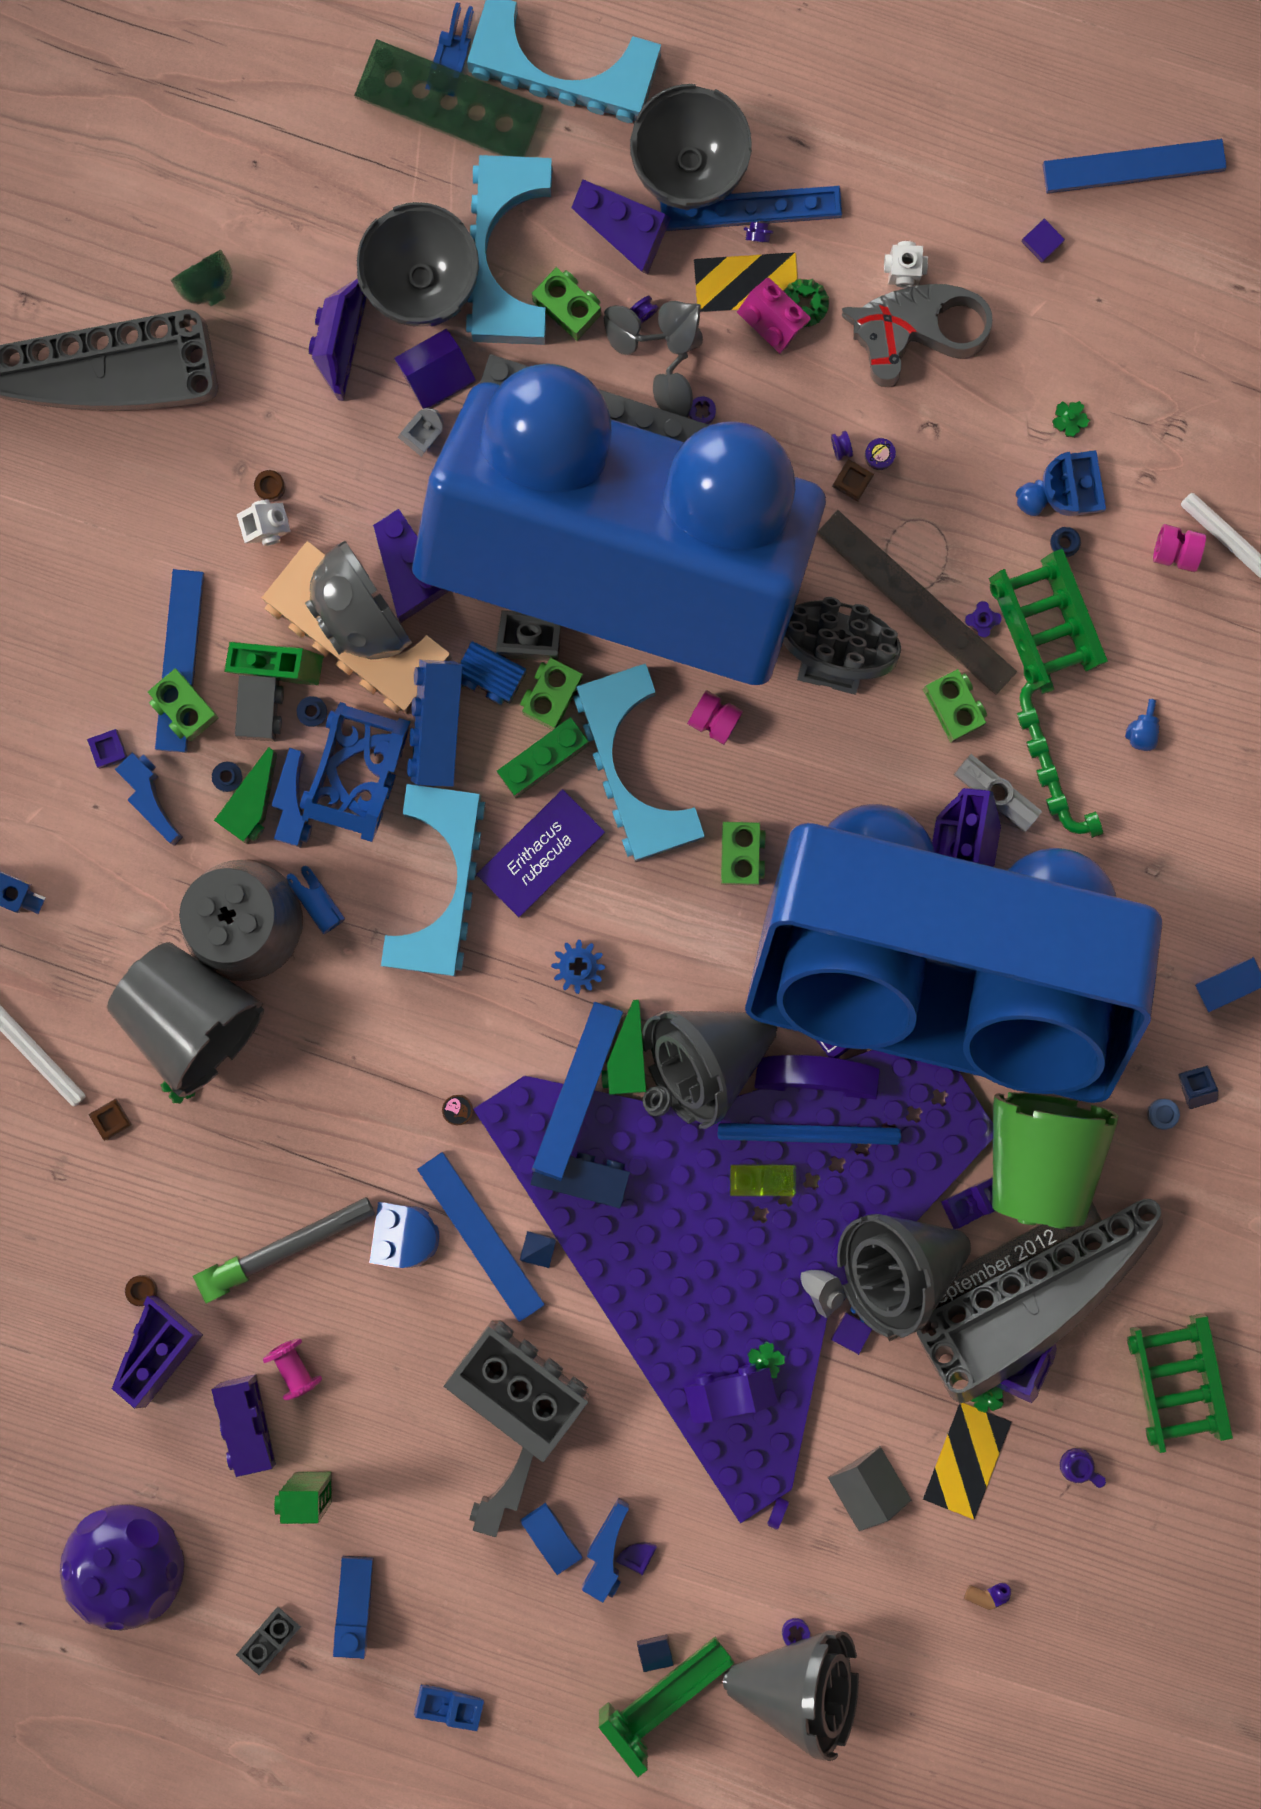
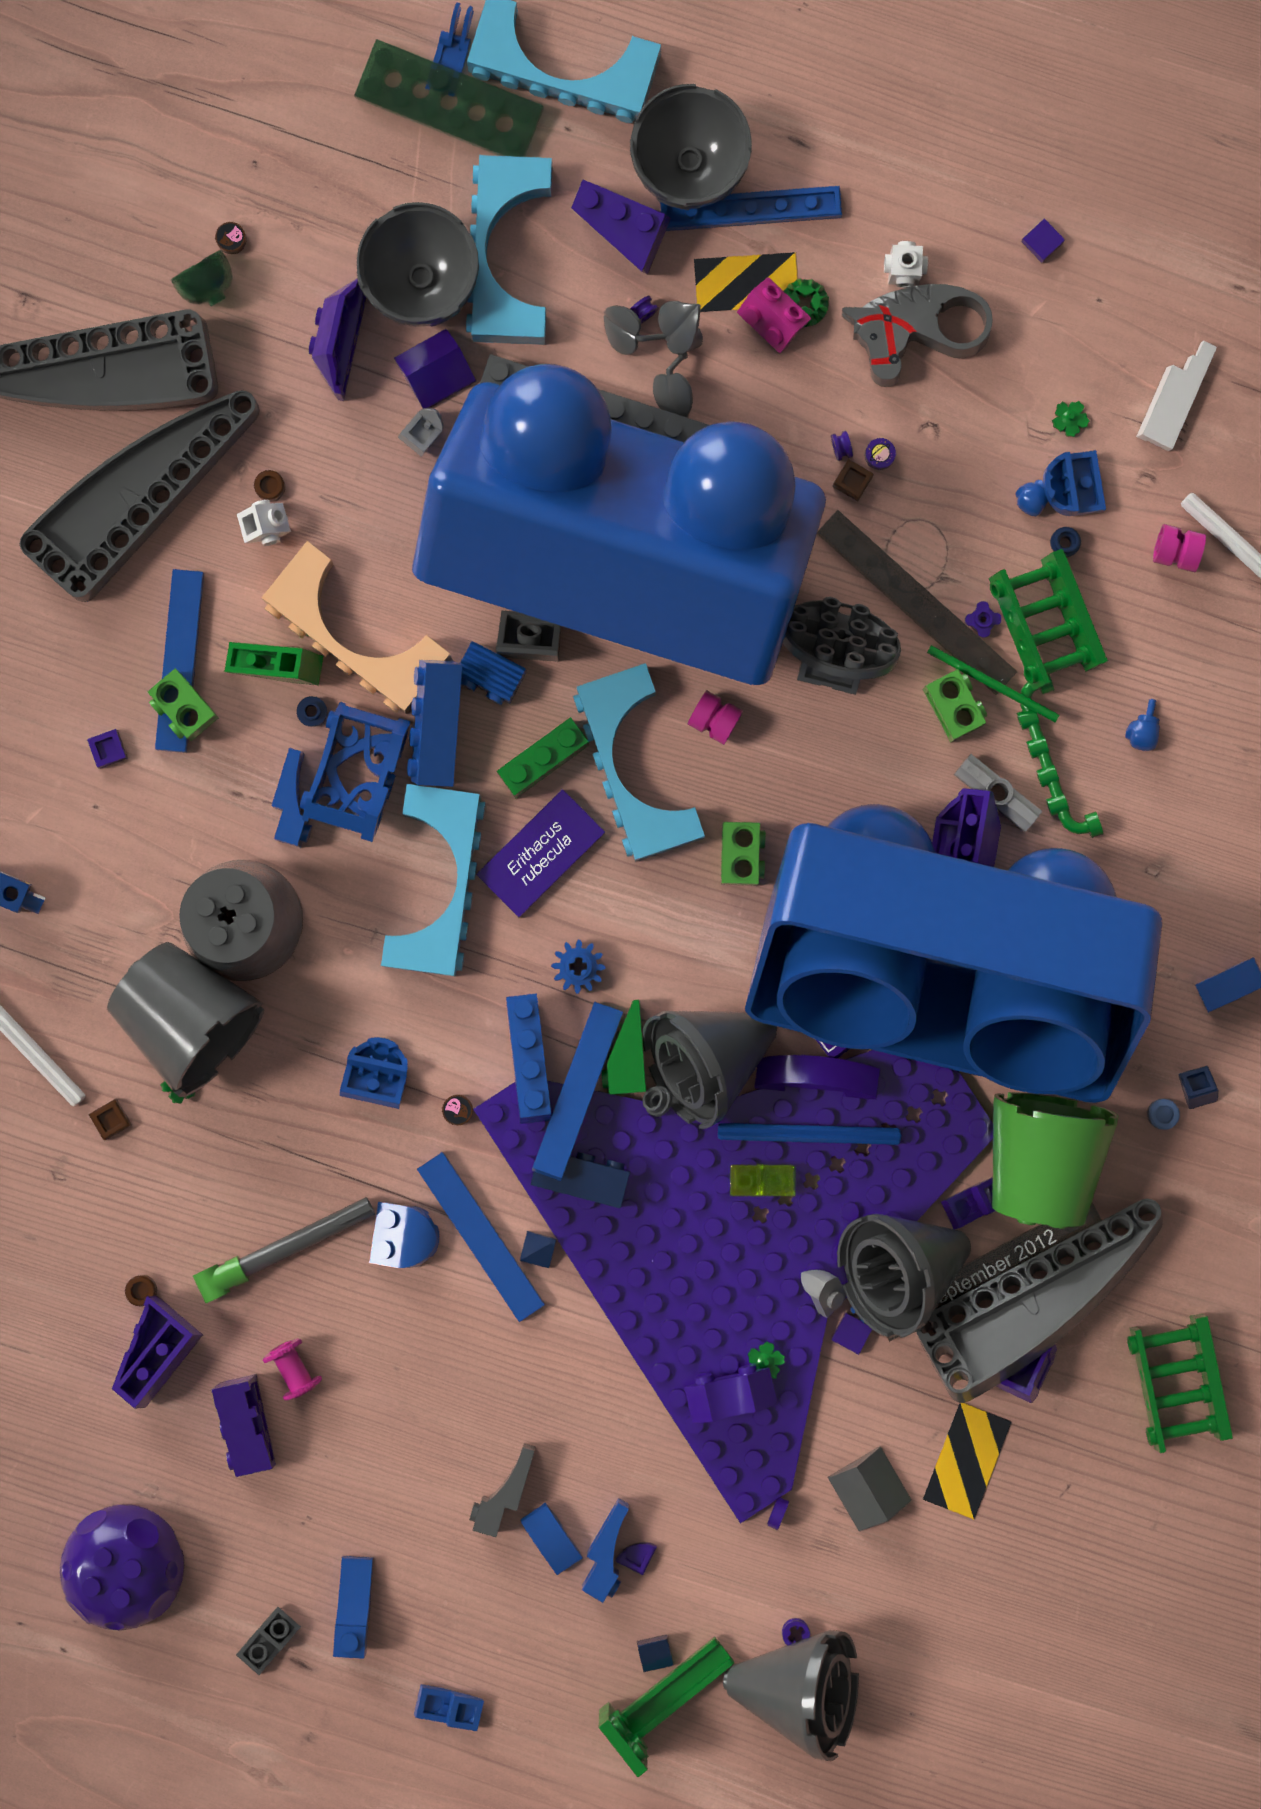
blue slope [115,752,183,845] -> none
dark blue plate [212,762,243,792] -> none
green slope [214,747,277,844] -> none
dark grey piece [235,675,284,741] -> none
green brick [274,1472,332,1524] -> none
blue piece [286,866,345,934] -> none
dark grey rock [305,541,412,660] -> none
dark purple wedge [373,509,449,623] -> none
dark grey brick [443,1321,589,1462] -> none
bright green brick [520,657,583,730] -> none
bright green brick [532,267,601,341] -> none
dark purple bush [689,396,716,425] -> none
dark purple plate [744,222,774,243] -> none
arm [964,1583,1012,1610] -> none
green plant [971,1386,1004,1413] -> none
blue tile [1042,139,1227,194] -> none
dark purple piece [1060,1448,1106,1488] -> none
none -> dark grey beam [19,390,260,602]
none -> tile [215,222,247,254]
none -> blue slope [339,1037,408,1109]
none -> blue brick [506,993,551,1124]
none -> green axle [927,645,1059,722]
none -> white piece [1136,341,1217,451]

